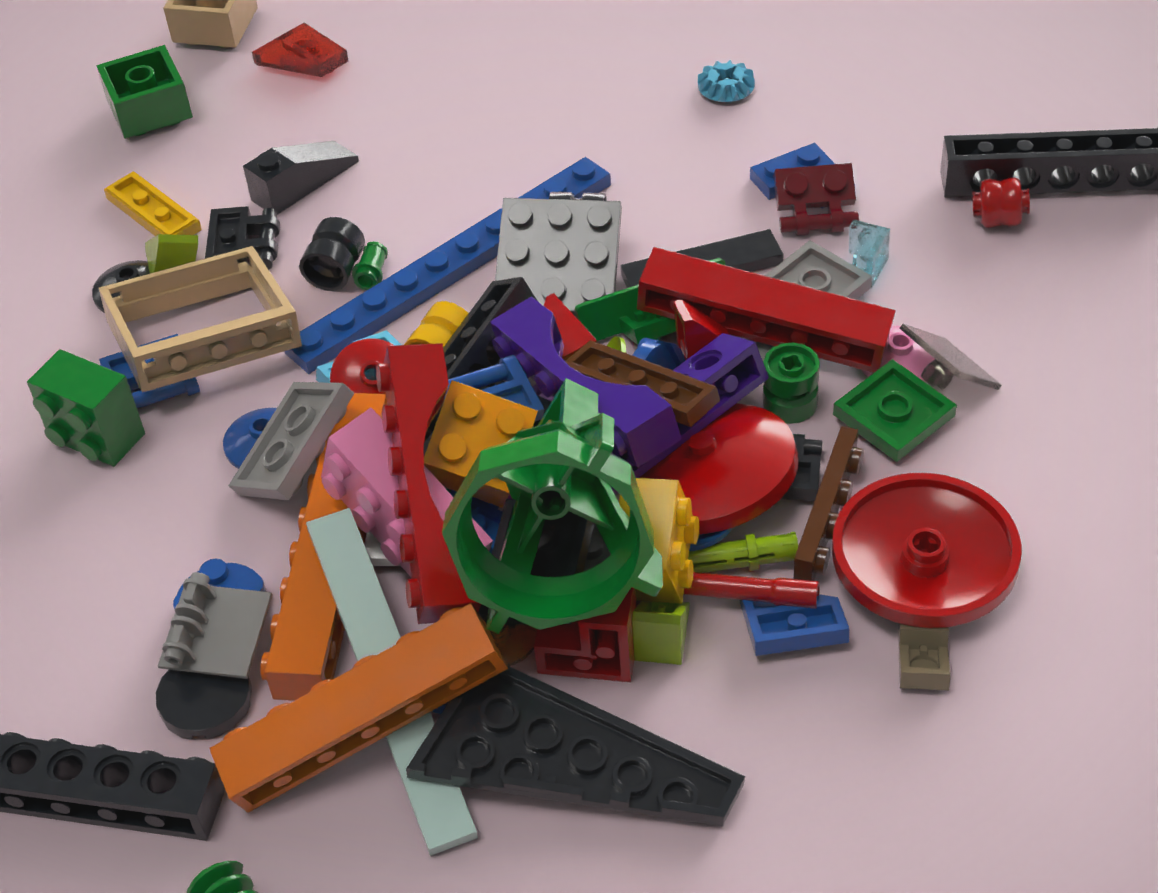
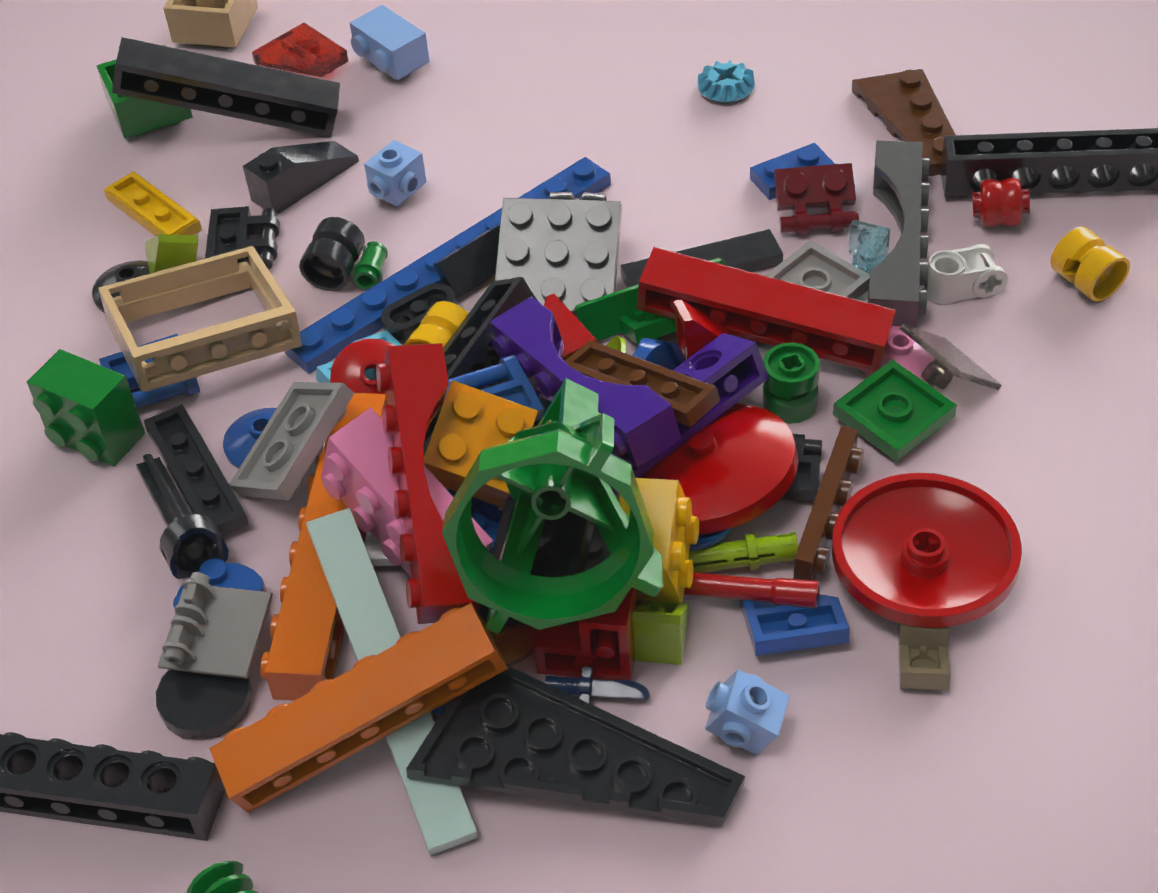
none -> black brick [112,37,340,137]
none -> black piece [136,453,229,579]
none -> black plate [143,404,249,536]
none -> light blue brick [350,5,430,80]
none -> light blue brick [364,140,427,207]
none -> black plate [381,283,456,341]
none -> black tile [433,222,501,298]
none -> dark blue piece [545,666,650,704]
none -> light blue brick [705,669,790,755]
none -> reddish brown wing [852,69,956,176]
none -> dark grey arch [868,140,930,329]
none -> white piece [924,244,1008,305]
none -> yellow wheel [1050,227,1130,302]

